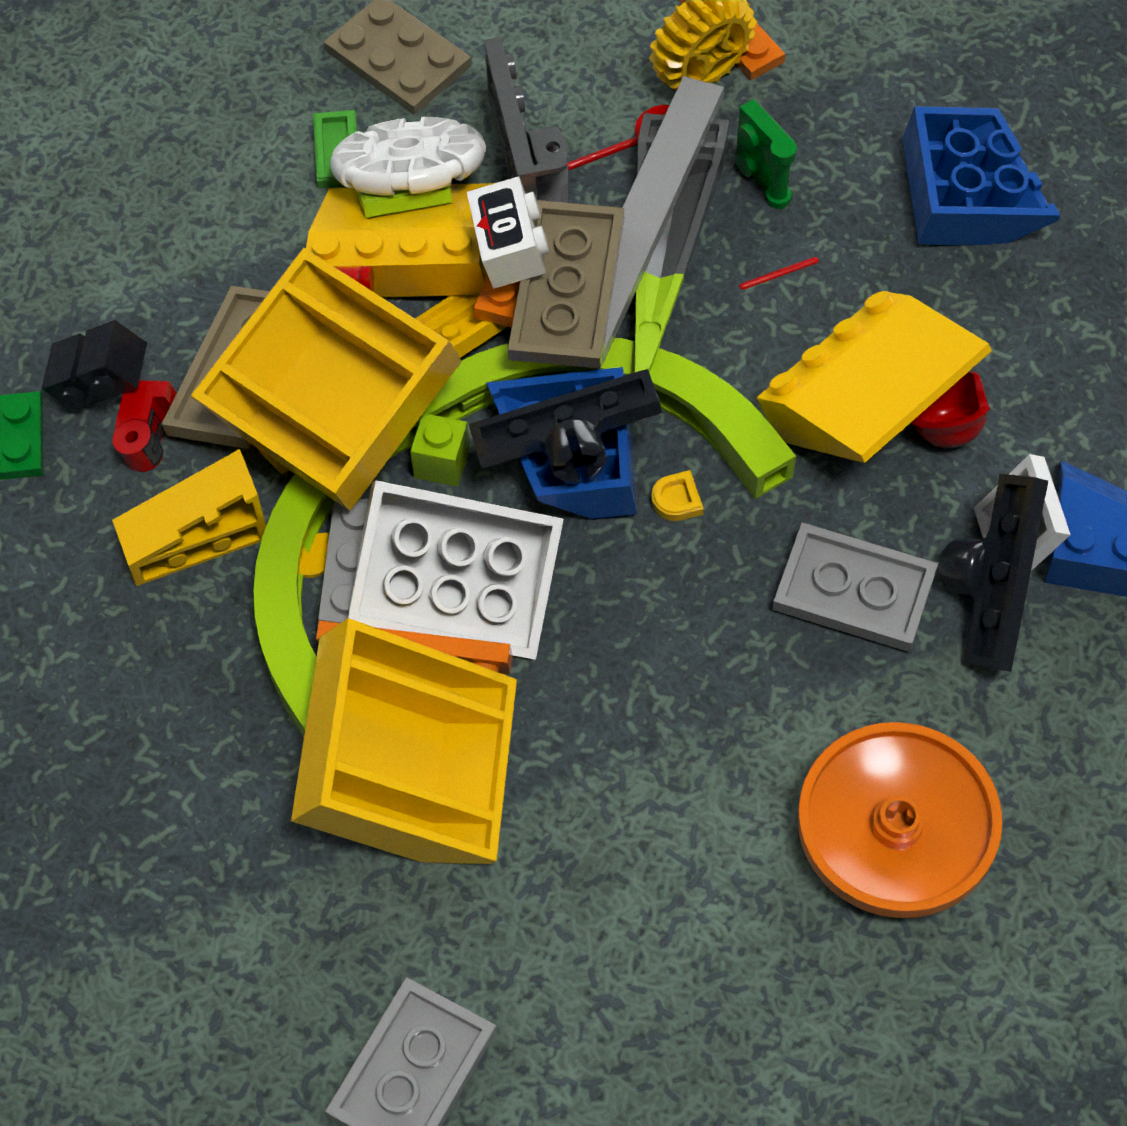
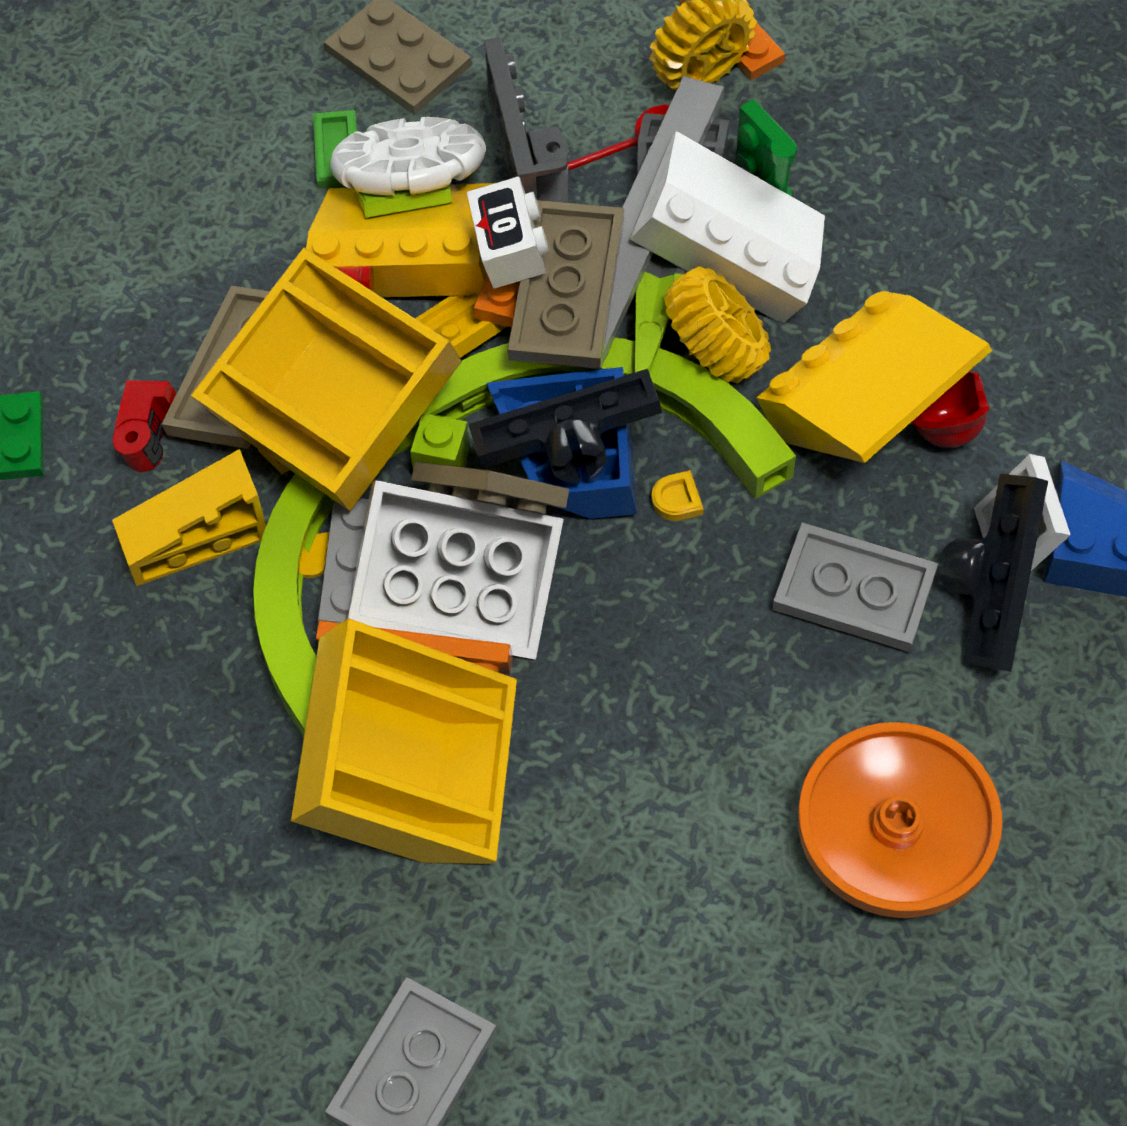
black piece [41,320,147,409] -> none
blue wedge [902,106,1061,245] -> none
none -> dark tan plate [411,462,569,514]
none -> white slope [630,131,825,322]
none -> yellow gear [664,266,771,383]

